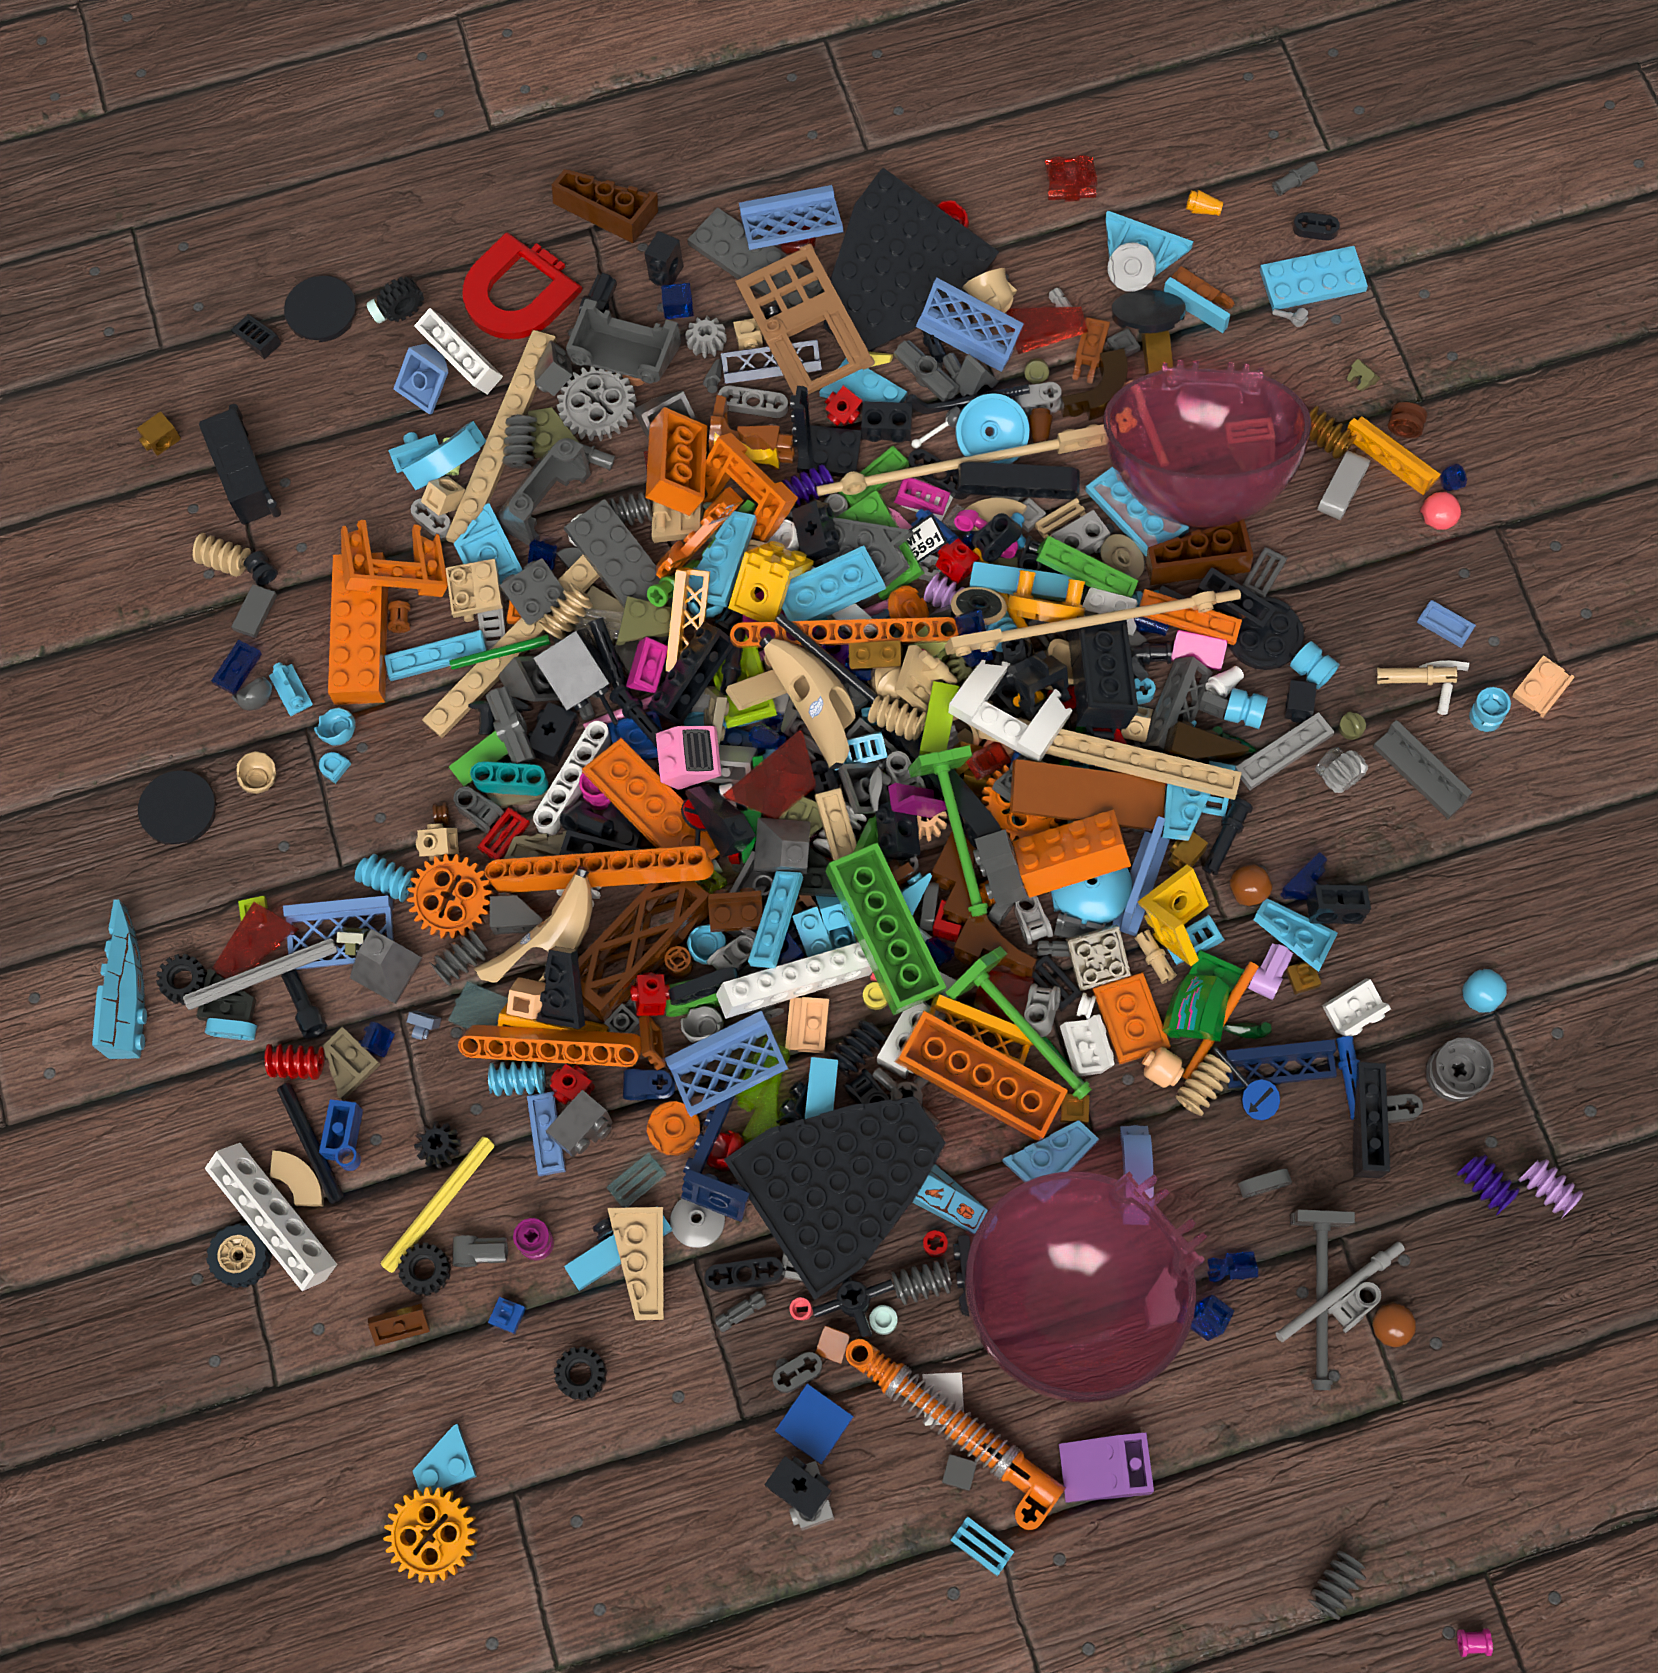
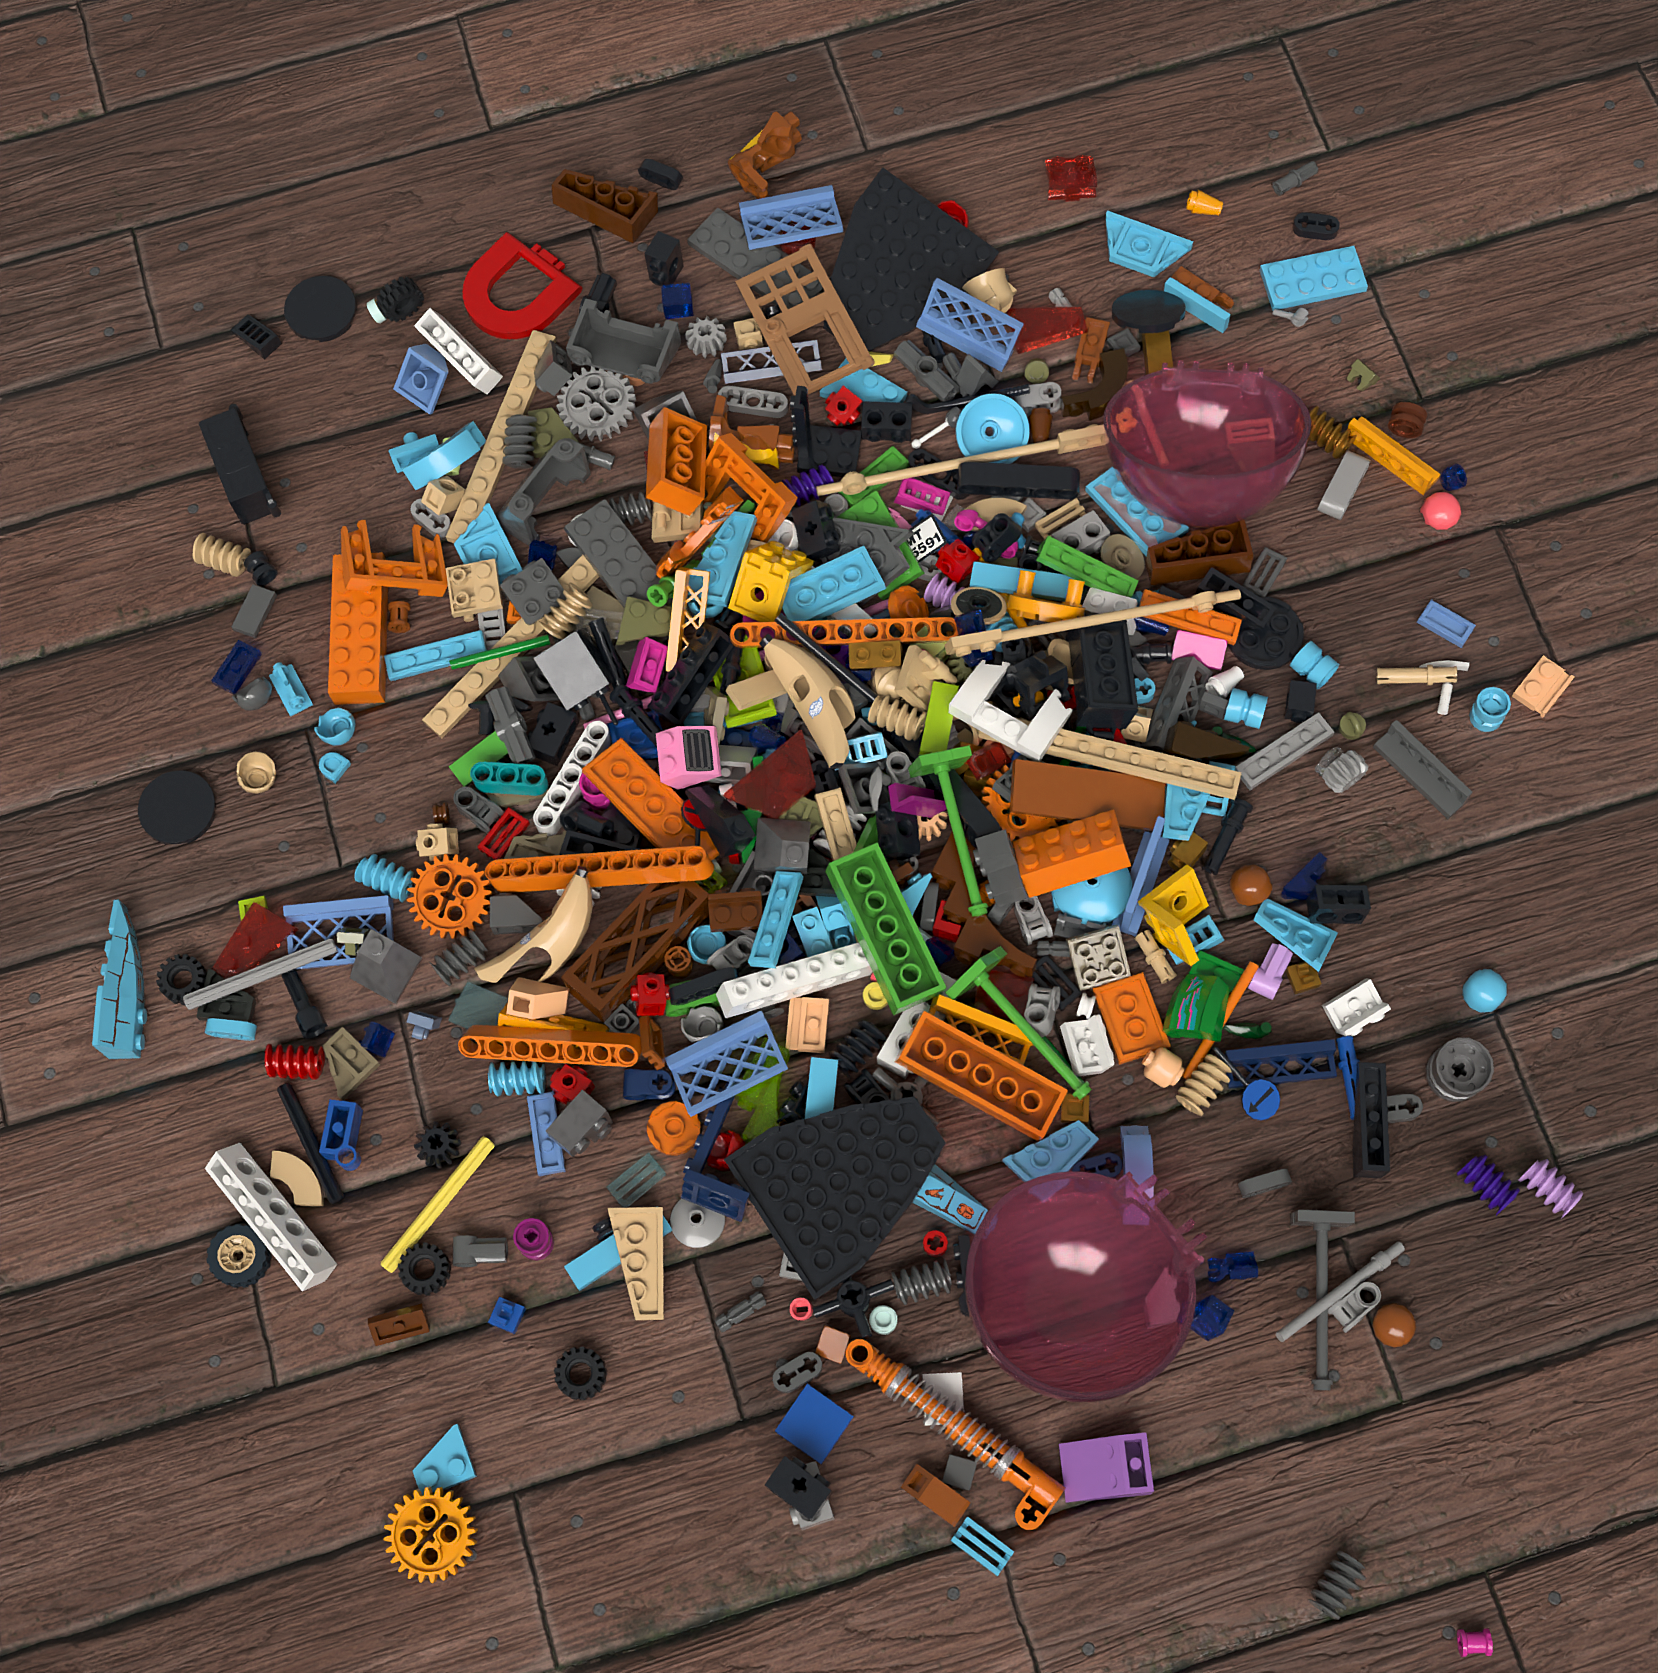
pearl gold brick [137,411,181,456] -> none
black wing [536,946,585,1029] -> none
black beam [704,1257,786,1292] -> none
tile [1108,243,1156,292] -> none
none -> black beam [638,159,683,190]
none -> dark orange hips [728,111,802,199]
none -> dark orange slope [901,1464,970,1527]
none -> dark blue beam [1071,1153,1123,1188]

